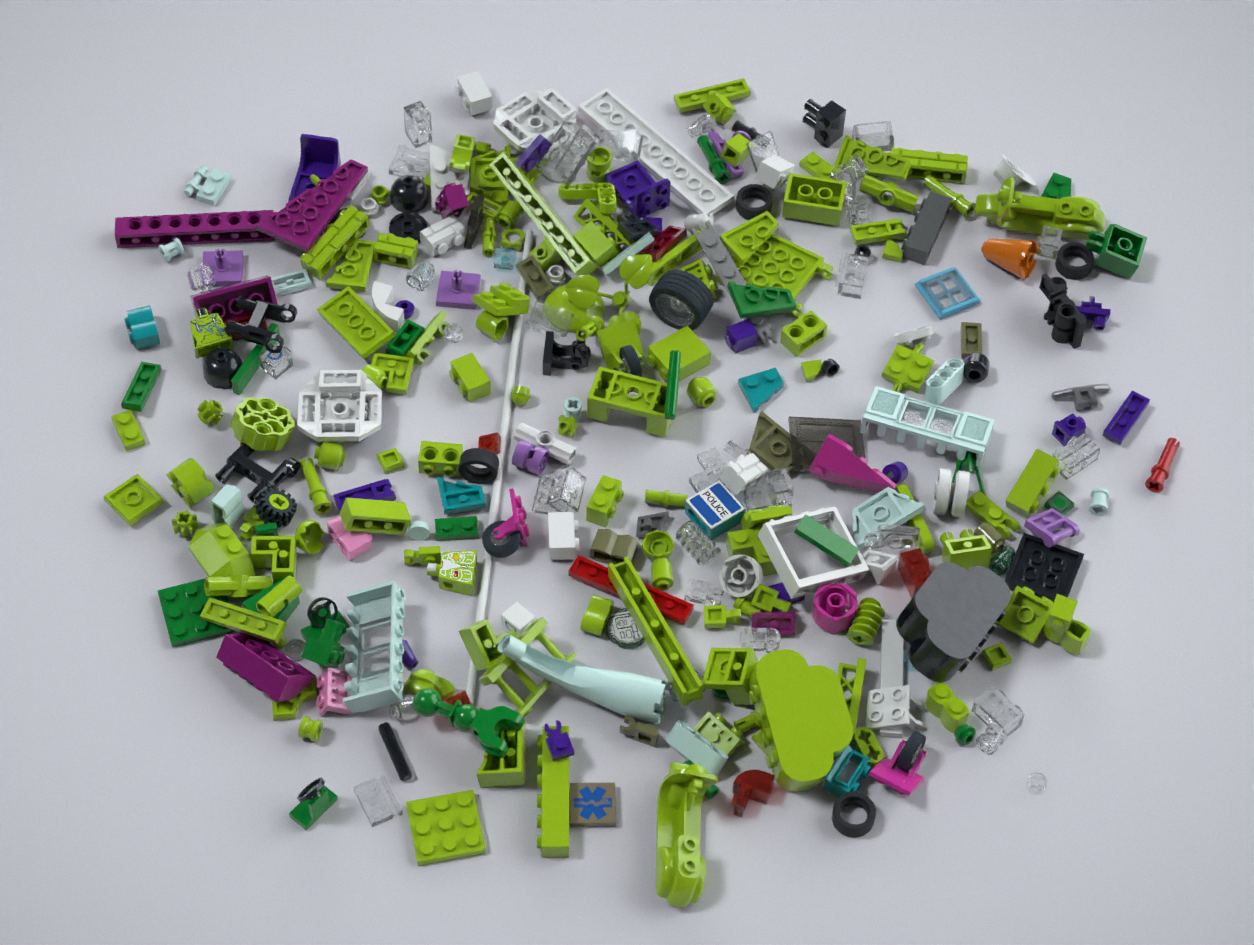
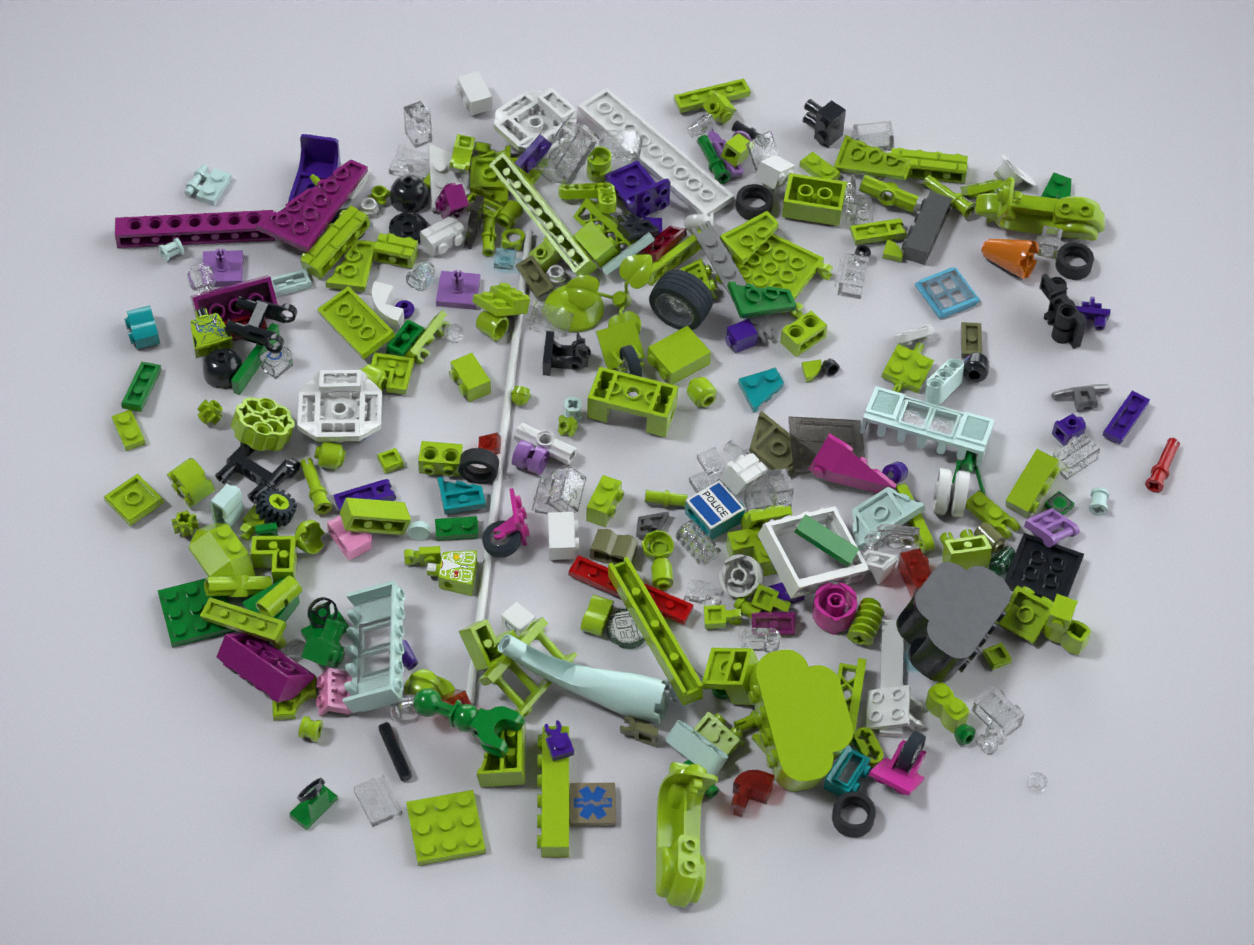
lime pin [576,316,605,341] -> none
green axle [664,350,681,420] -> none
clear brick [829,154,868,188] -> none
green hinge [1086,224,1147,279] -> none
none -> lime plate [960,179,1003,198]

